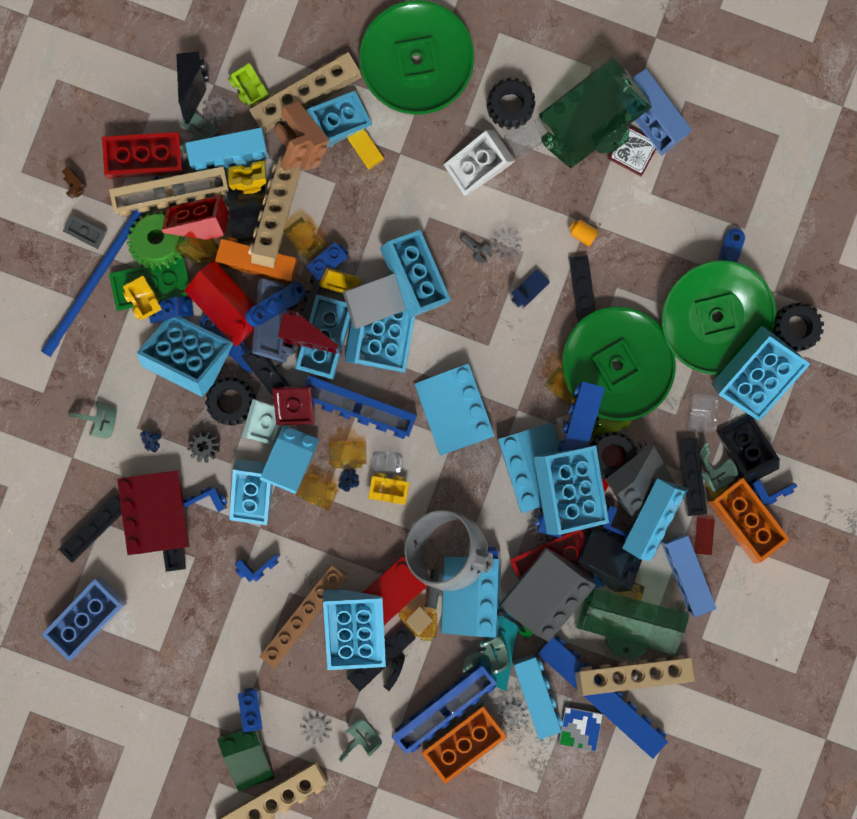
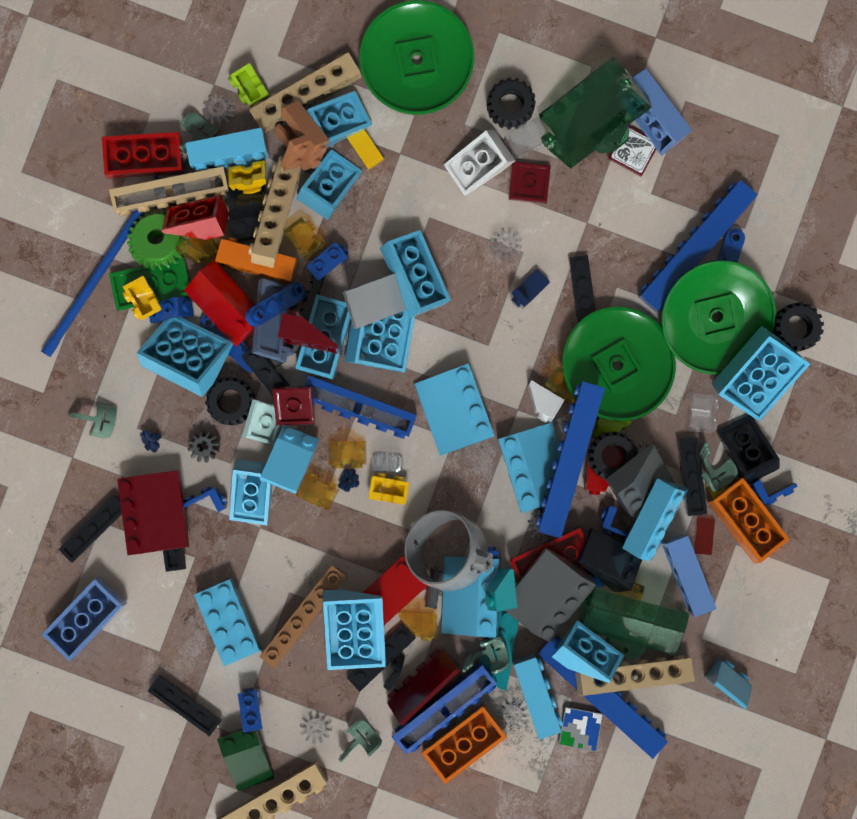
reddish brown bracket [62,167,87,199] -> none
dark grey plate [63,214,106,249] -> none
black slope [176,51,209,124] -> none
blue bracket [235,554,280,582] -> none
yellow tile [319,267,361,293] -> none
tan slope [405,606,433,635] -> none
flat silver bar [460,234,492,263] -> none
hinge [497,608,533,638] -> none
medium azure slope [534,446,609,535] -> none
light orange brick [569,219,599,247] -> none
none -> black plate [148,675,221,737]
none -> medium azure brick [194,578,262,666]
none -> medium azure slope [296,149,362,220]
none -> dark red slope [387,647,460,726]
none -> teal slope [485,568,517,611]
none -> dark red tile [509,162,551,204]
none -> white slope [528,380,564,423]
none -> medium azure slope [552,620,624,683]
none -> blue brick [638,180,758,312]
none -> medium azure slope [705,659,752,709]

